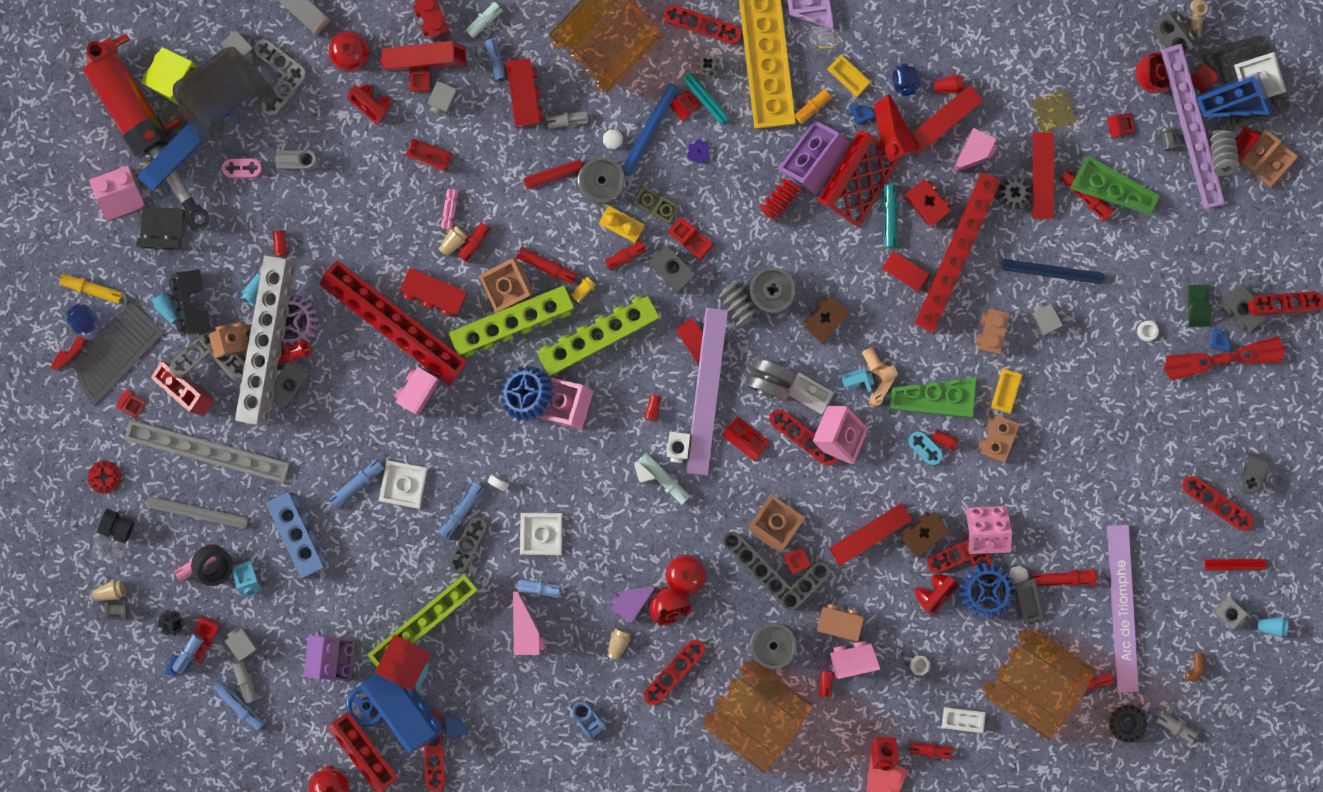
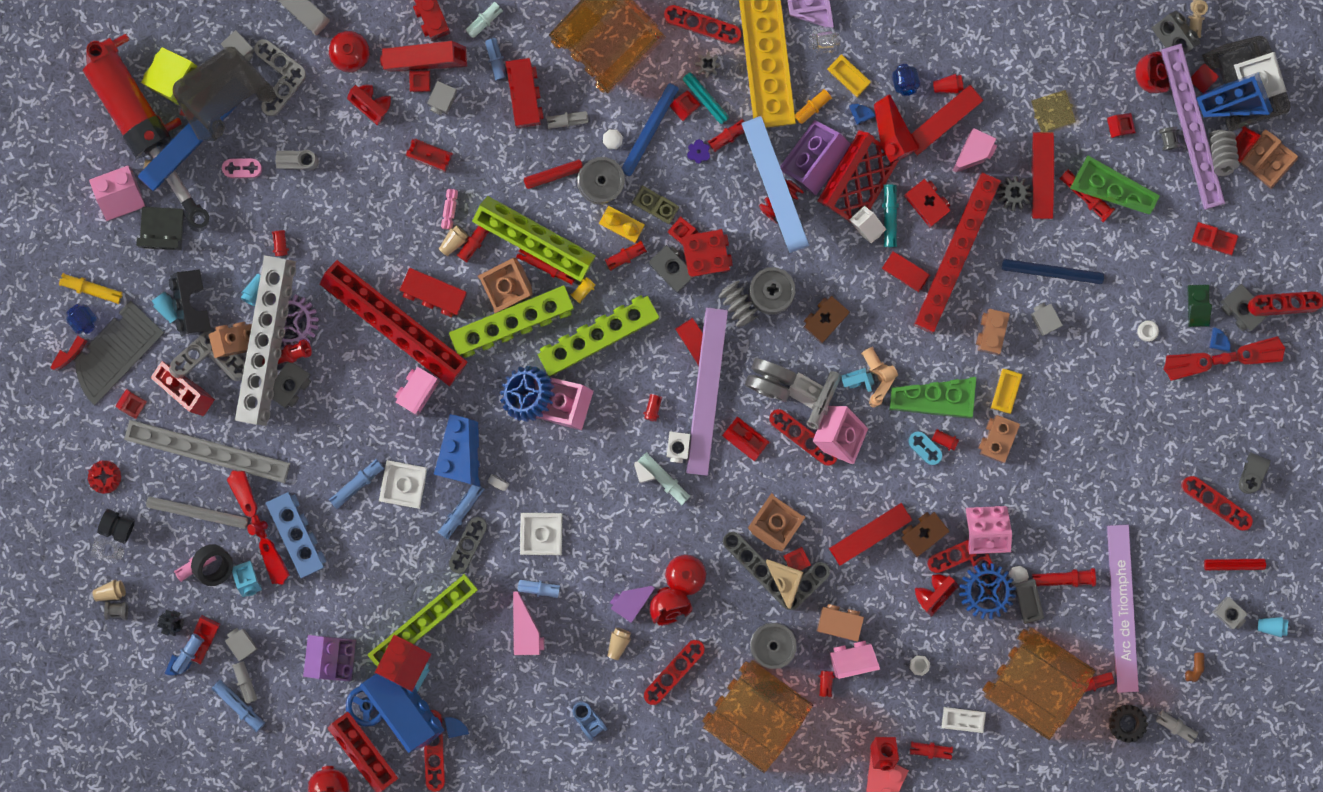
none -> red piece [227,470,290,585]
none -> blue wedge [434,414,480,487]
none -> lime brick [472,195,596,282]
none -> red bracket [682,229,733,277]
none -> red pin [708,119,745,152]
none -> light blue beam [742,116,809,253]
none -> tan tile [766,559,804,609]
none -> light grey pin [806,371,842,429]
none -> white brick [849,206,886,243]
none -> red slope [1191,222,1239,256]

